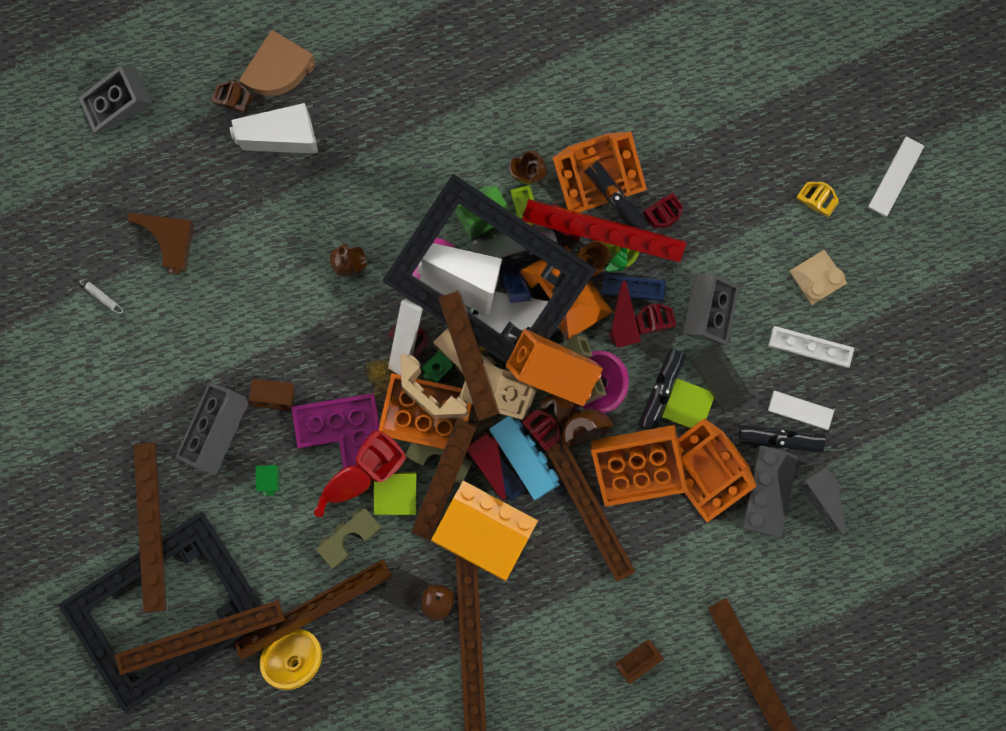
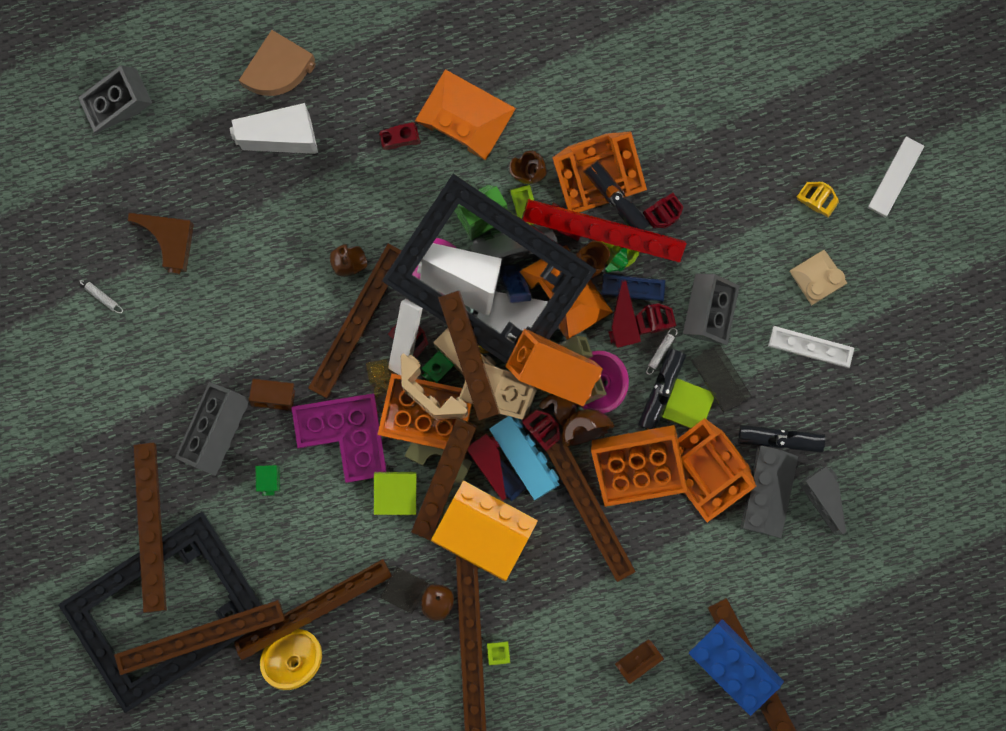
reddish brown piece [211,80,253,113] -> none
red piece [314,430,406,517] -> none
olive arch [316,508,382,569] -> none
white tile [768,391,834,430] -> none
none -> reddish brown plate [308,243,402,398]
none -> dark red leg [379,122,421,150]
none -> orange slope [415,69,516,161]
none -> lime plate [487,641,510,665]
none -> white piece [646,328,677,374]
none -> blue brick [689,619,784,716]

